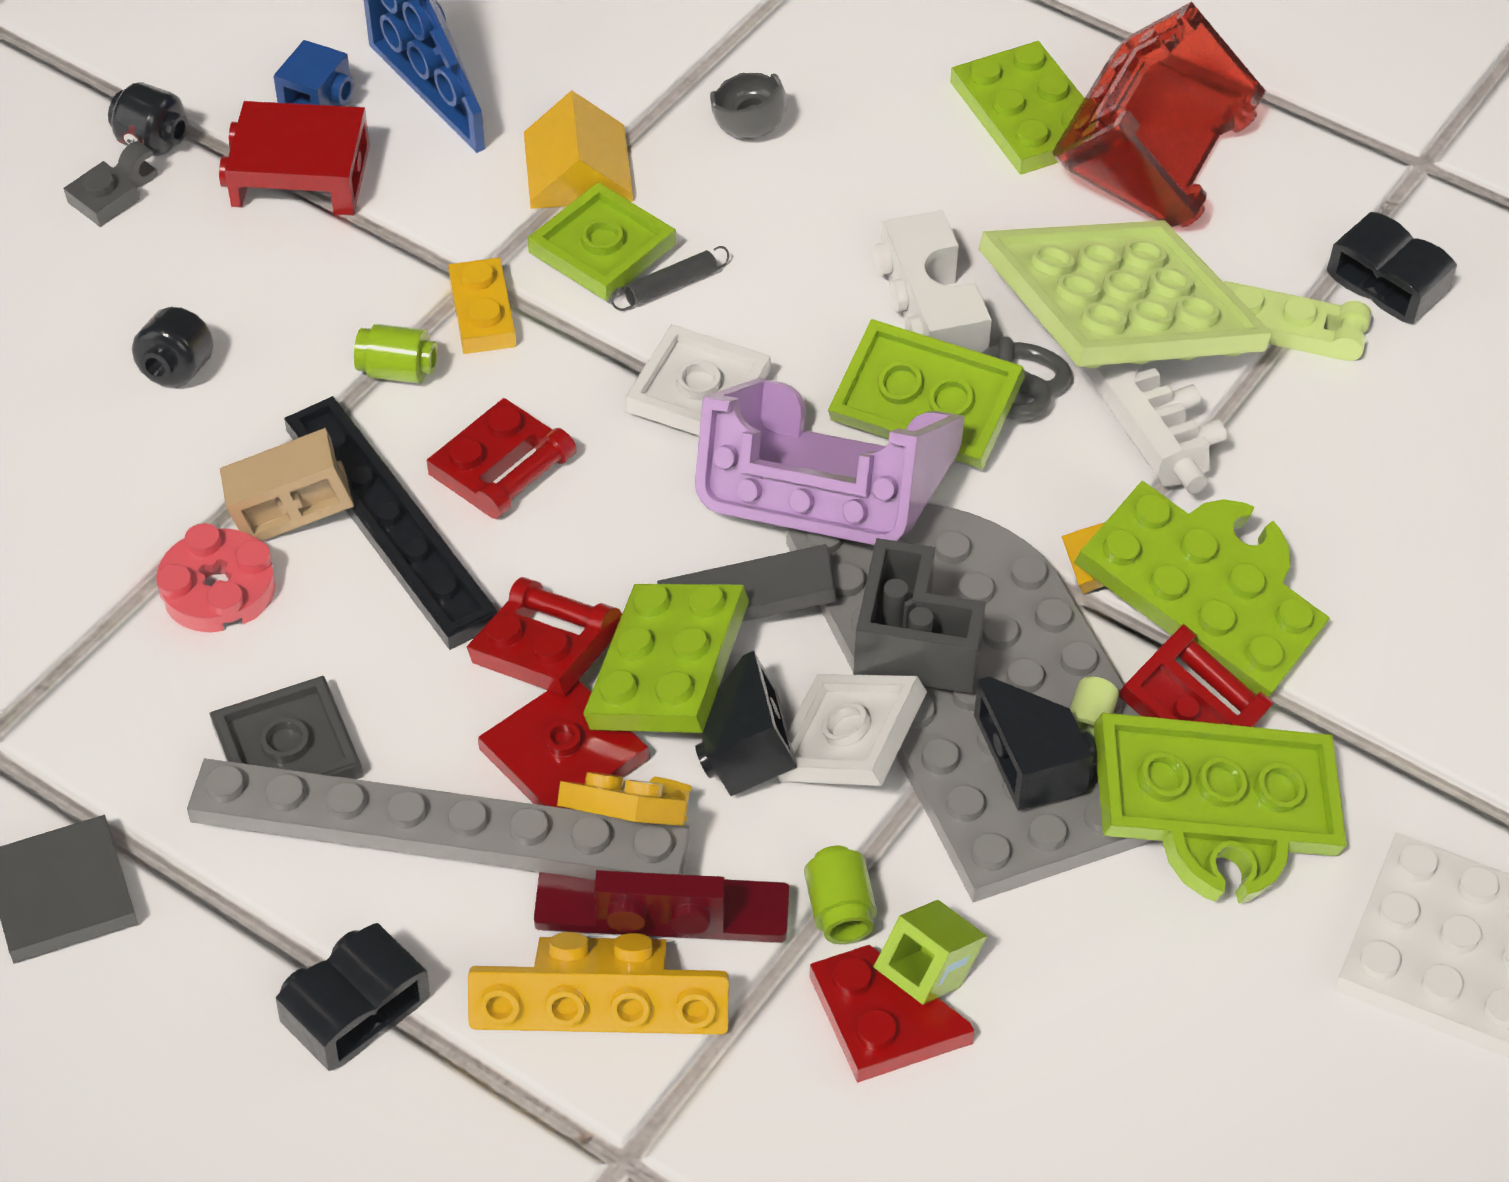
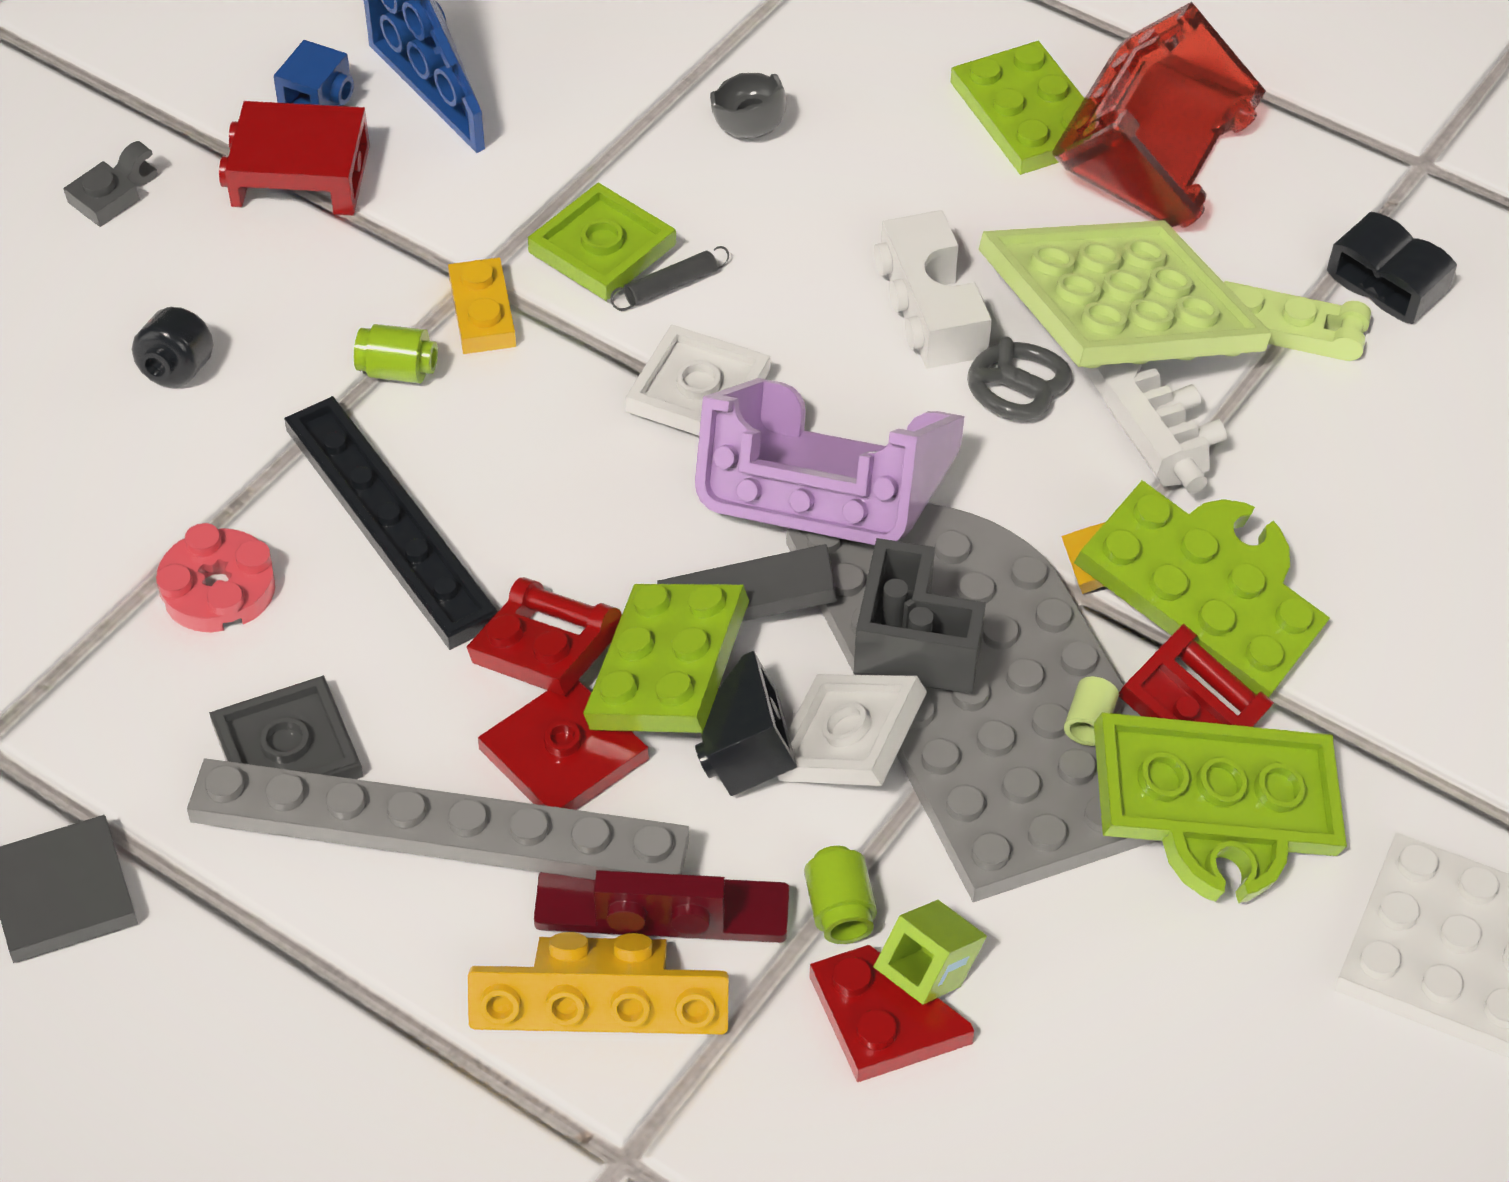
black head [108,82,188,156] -> none
tan hinge [219,428,354,541] -> none
black brick [275,923,430,1071] -> none
red plate [426,398,577,519] -> none
yellow slope [524,90,633,209] -> none
yellow hinge [557,772,691,826] -> none
lime plate [828,319,1025,470] -> none
black slope [974,676,1097,811] -> none

